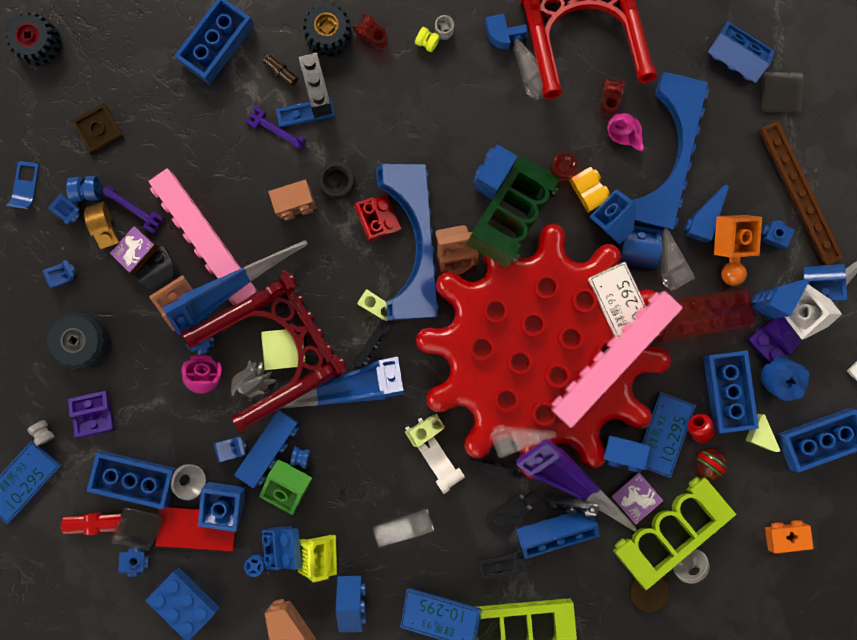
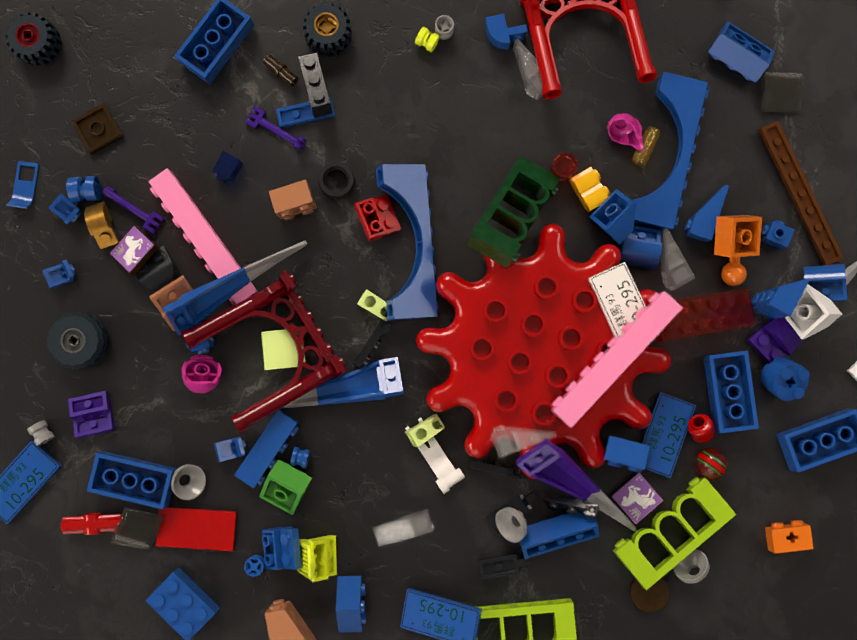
blue brick [118,548,148,577] -> none
blue slope [198,482,246,532] -> none
dark grey hair [231,360,276,402] -> none
clear red piece [353,13,388,50] -> none
nougat piece [435,225,479,277] -> none
blue brick [473,144,518,200] -> none
clear red piece [600,77,625,116] -> none
yellowish green slope [745,414,780,452] -> none
none -> clear blue brick [212,151,243,184]
none -> light grey piece [495,507,527,543]
none -> clear yellow piece [632,126,660,166]

